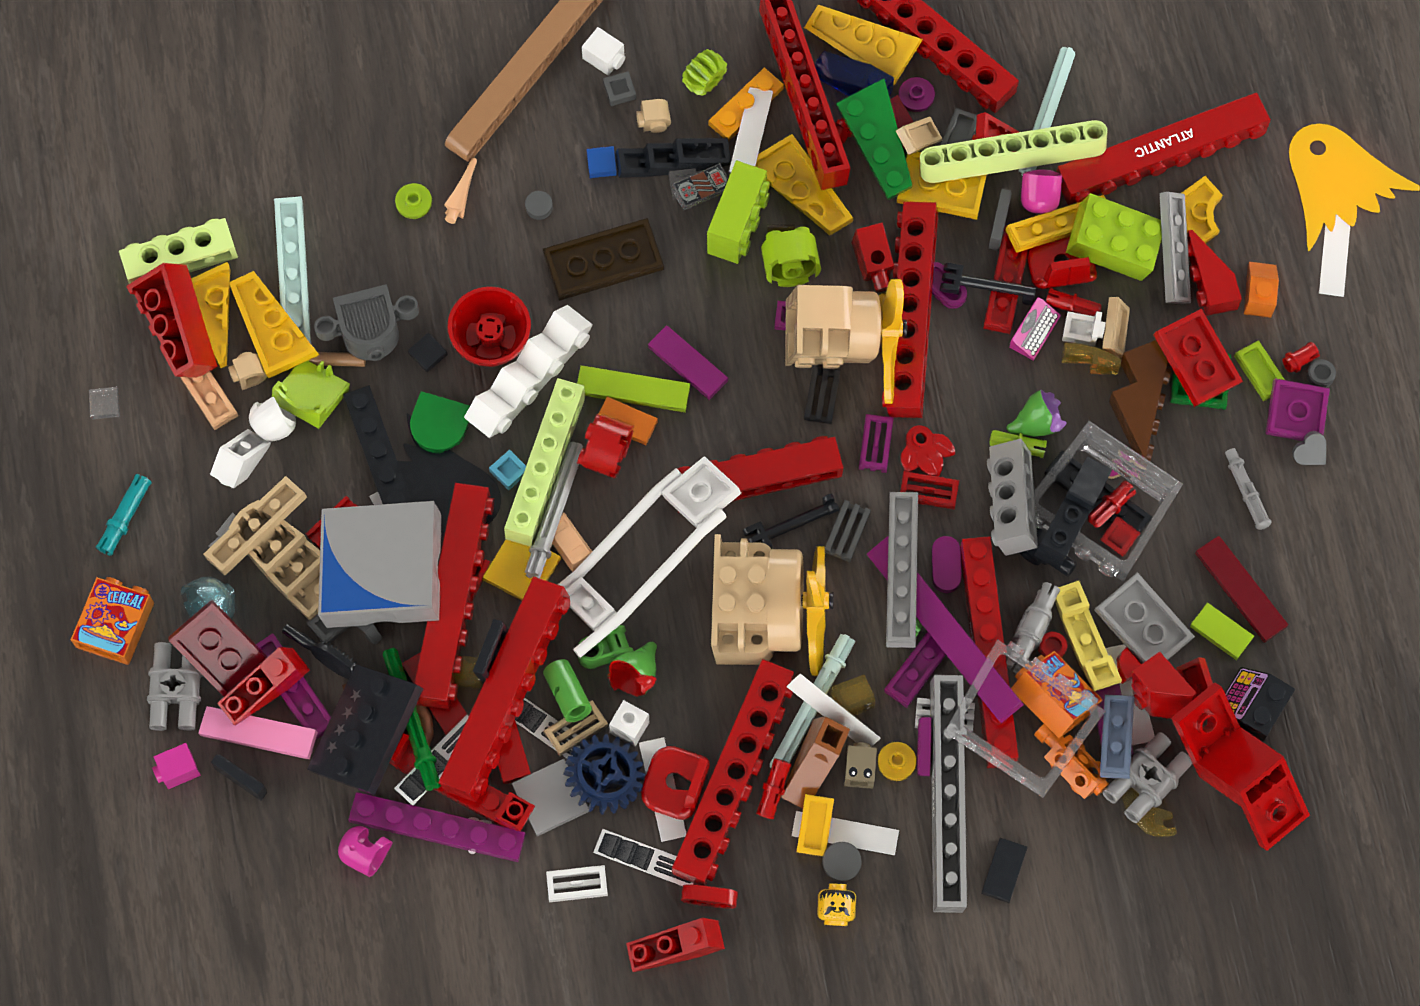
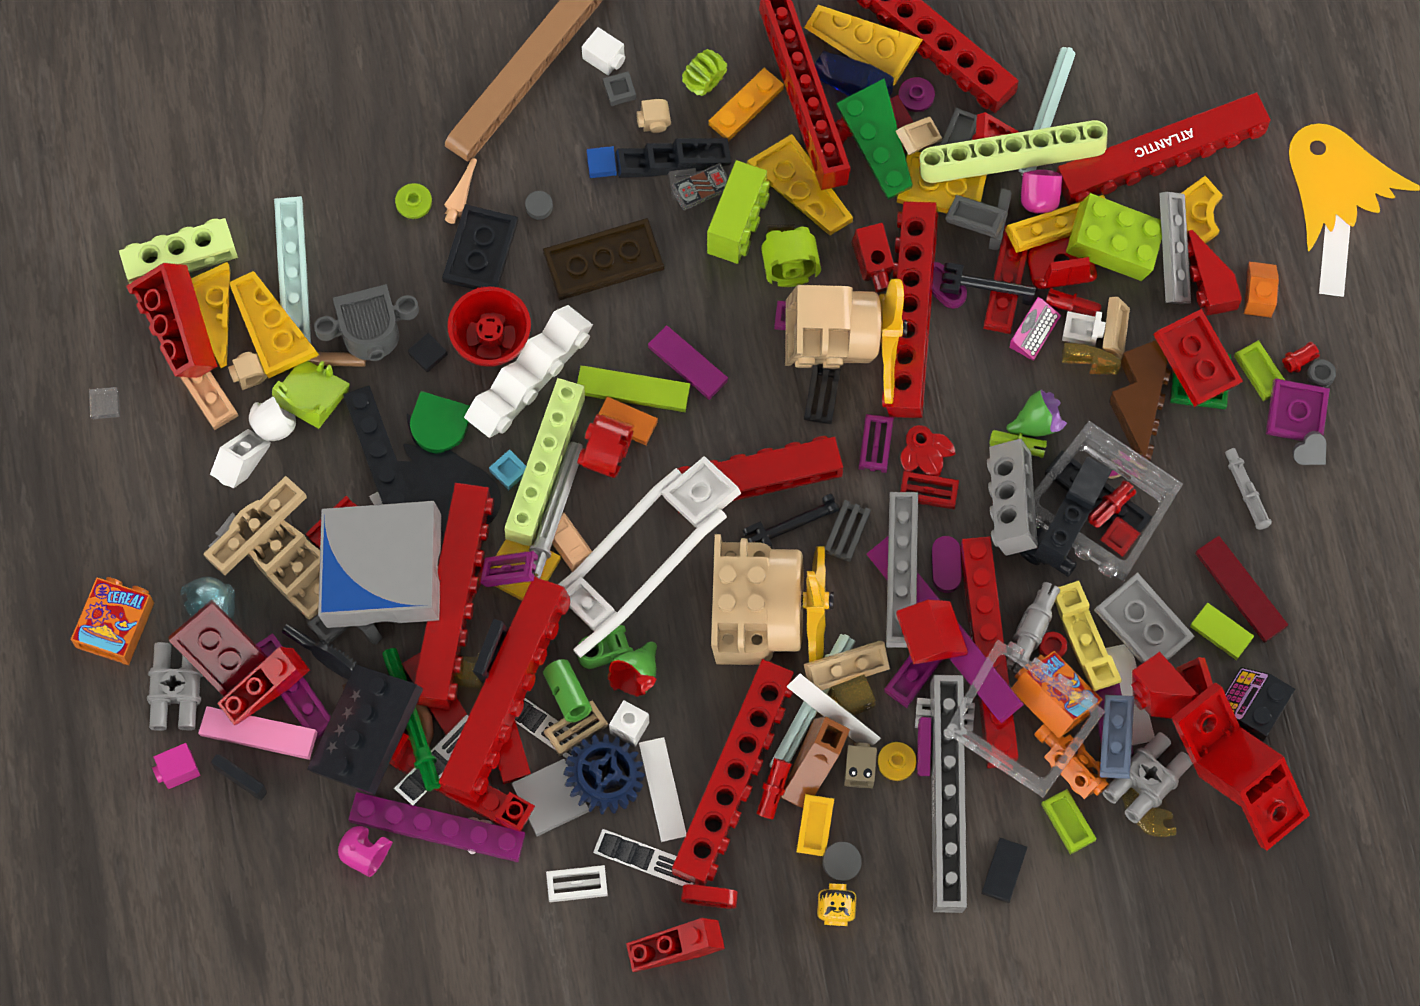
teal pin [96,474,152,556] -> none
red piece [641,746,710,820] -> none
white sticker [729,87,773,172] -> none
white sticker [792,811,899,855] -> none
red tile [1116,647,1141,684] -> none
none -> black plate [442,204,518,289]
none -> magenta tile [480,551,538,587]
none -> tan tile [804,641,890,690]
none -> red slope [896,599,968,665]
none -> dark grey tile [945,195,1008,238]
none -> lime tile [1041,789,1096,855]

